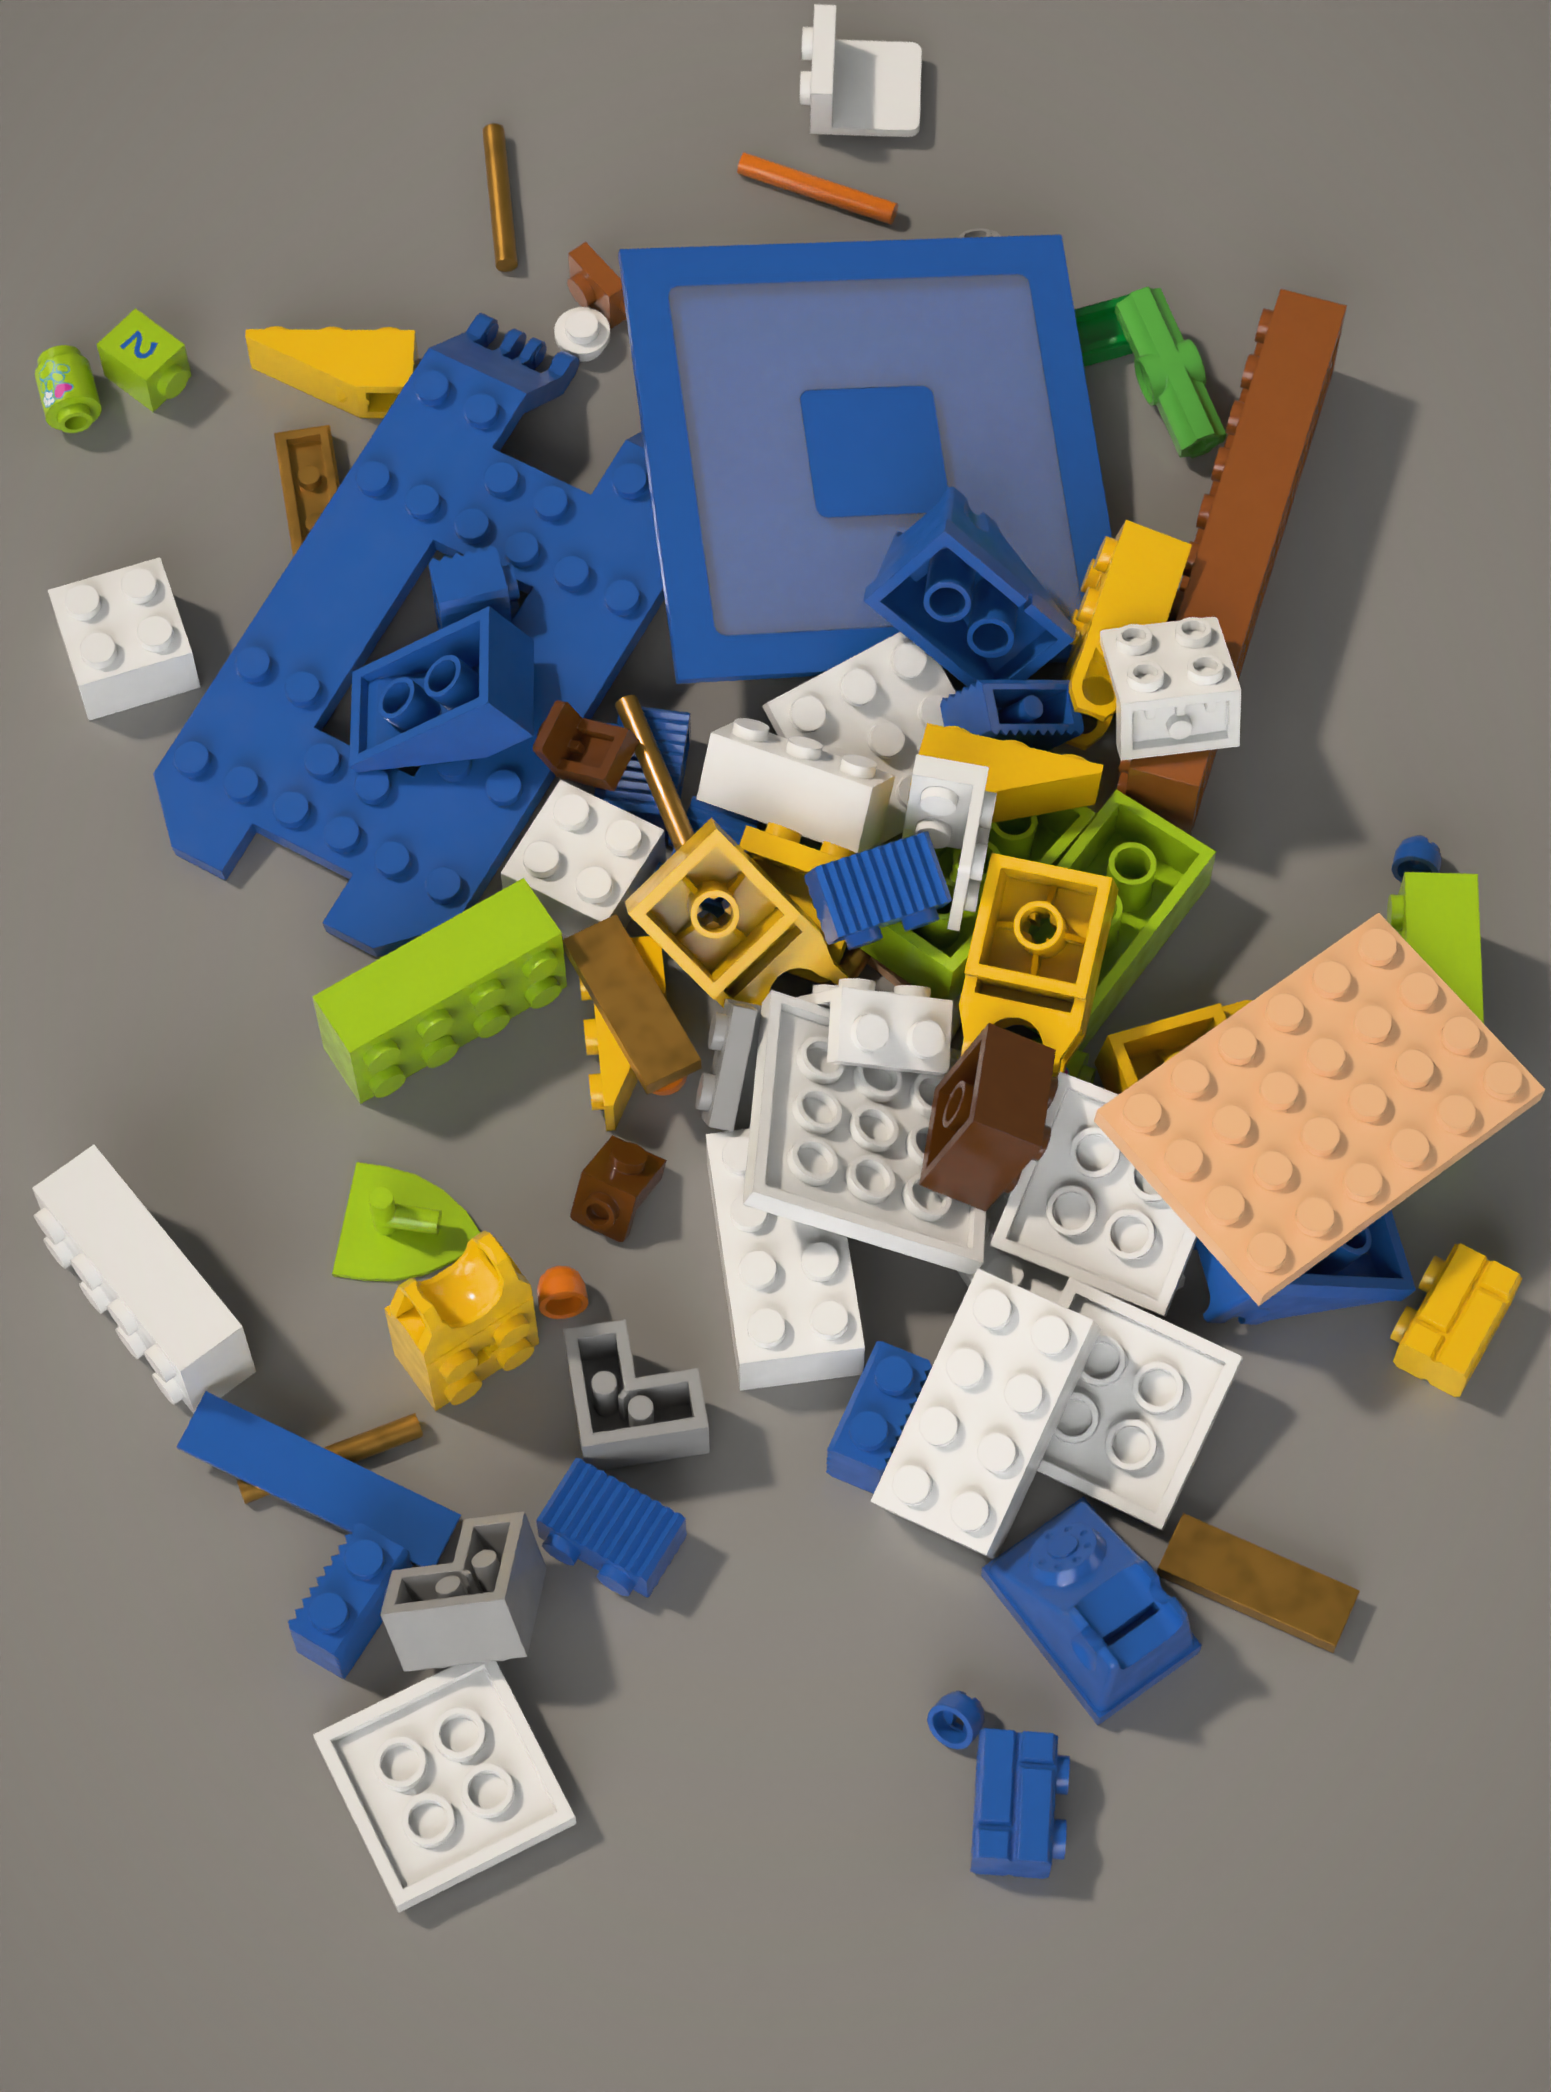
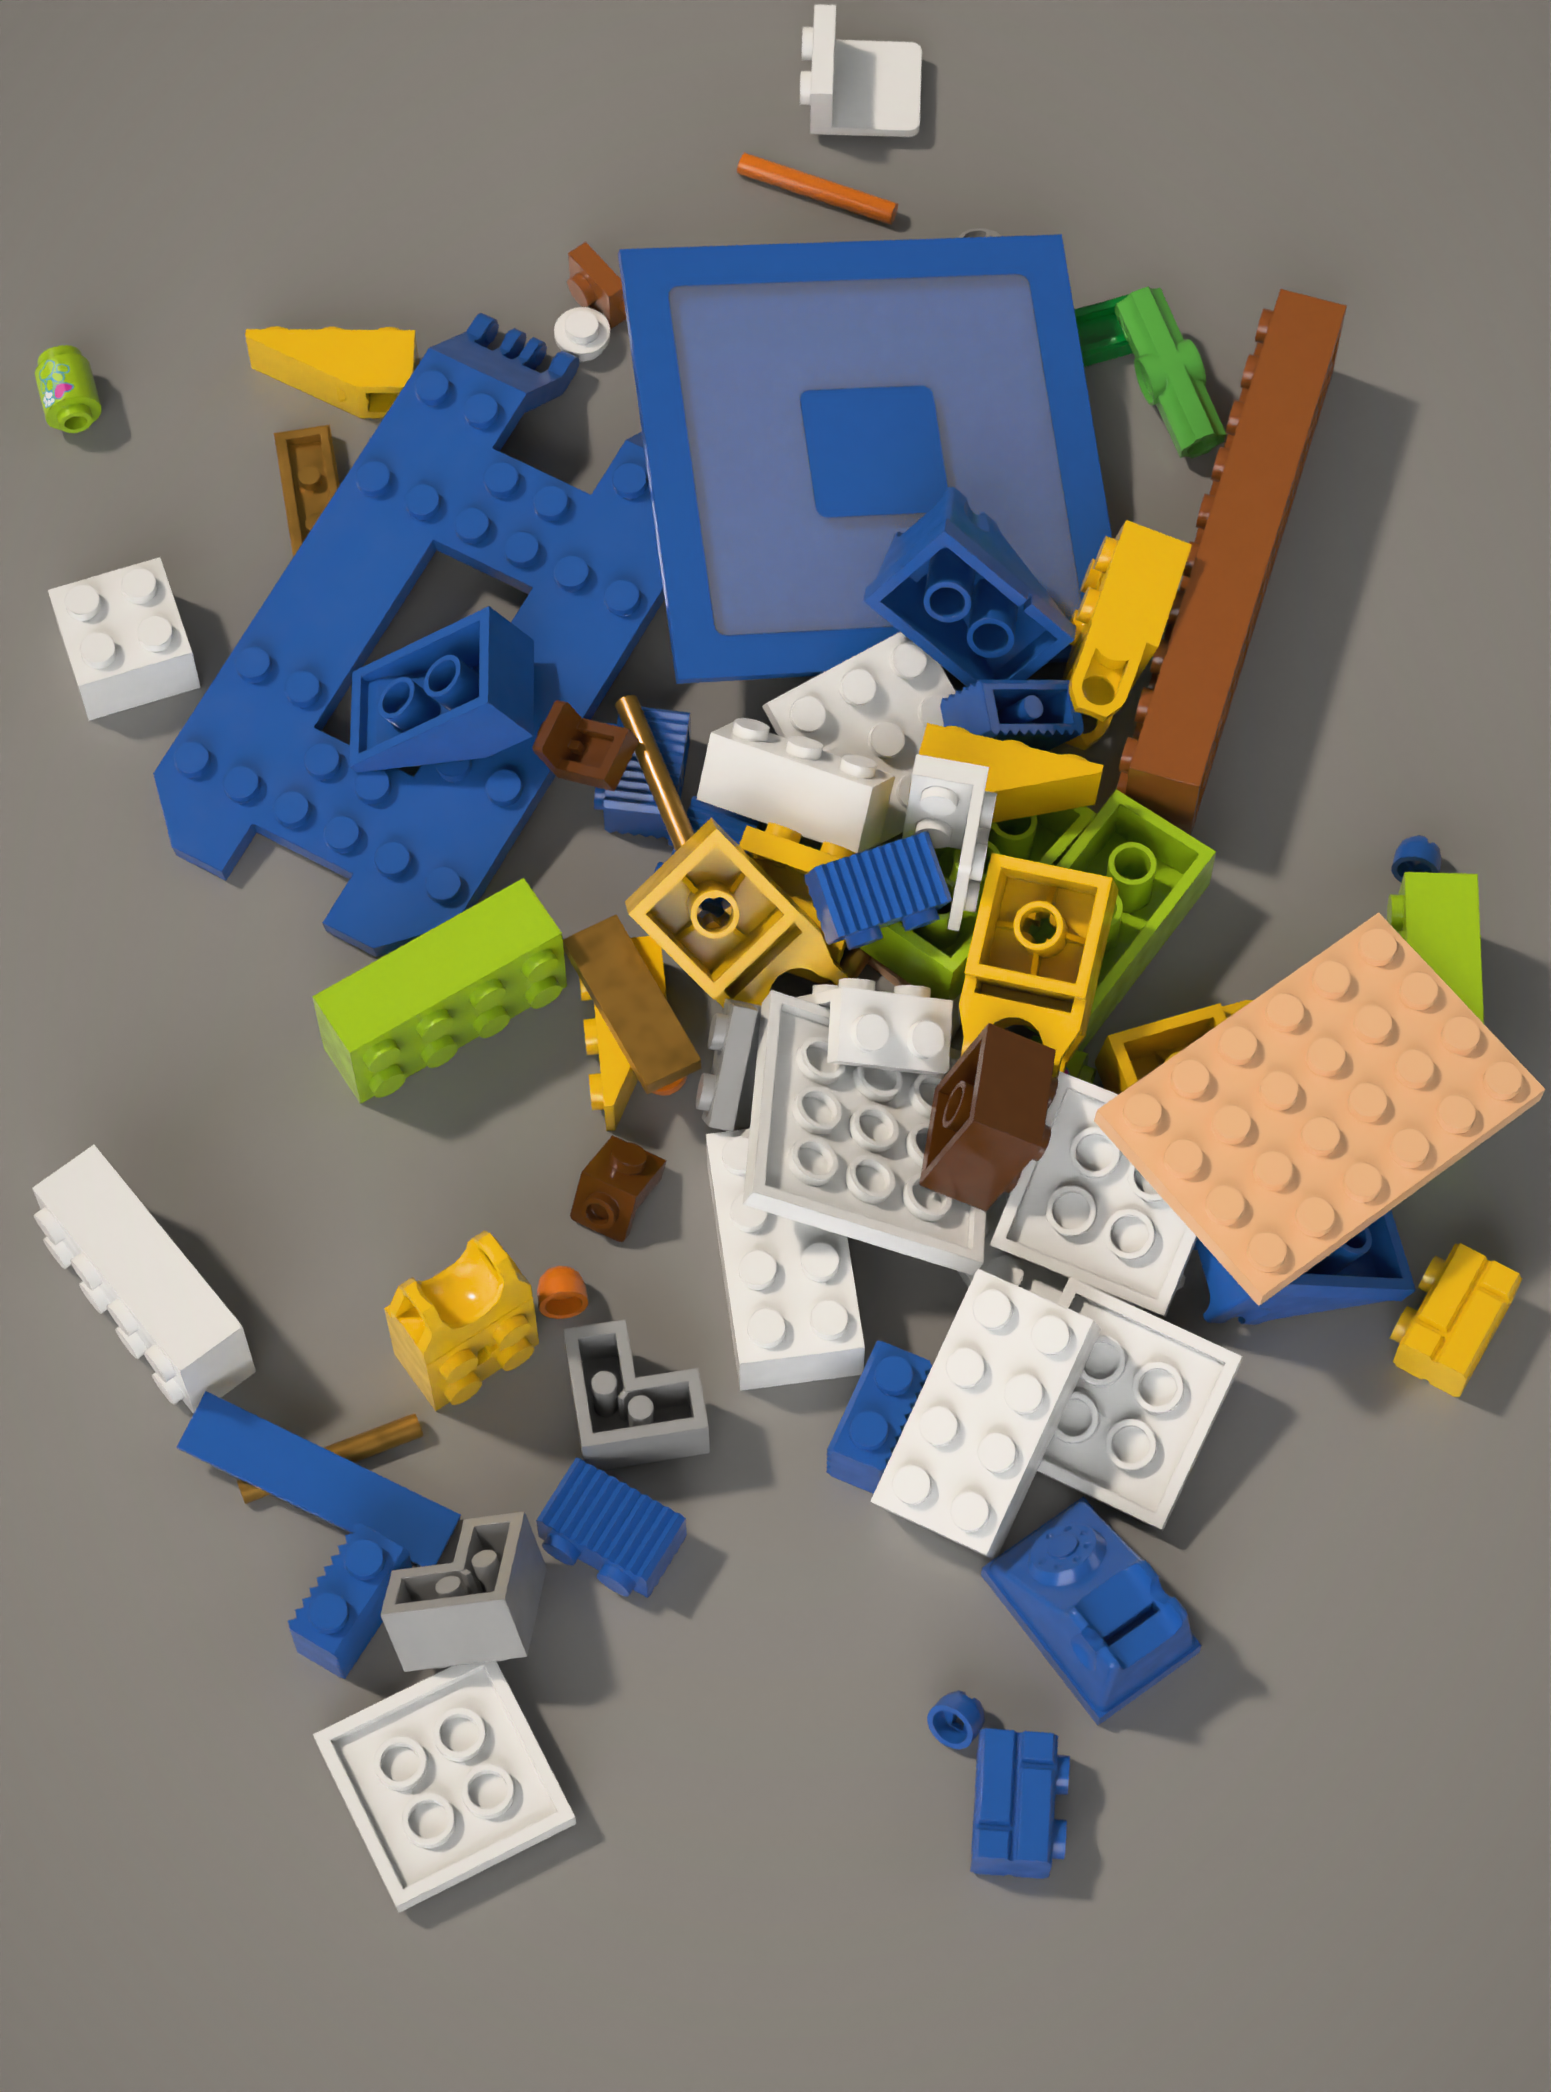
lime brick [96,308,191,412] -> none
lime shield [332,1162,480,1282] -> none
blue brick [429,545,520,630] -> none
pearl gold bar [482,124,518,272] -> none
white brick [501,780,666,937] -> none
white bracket [1100,617,1241,761] -> none
pearl gold tile [1157,1513,1360,1653] -> none

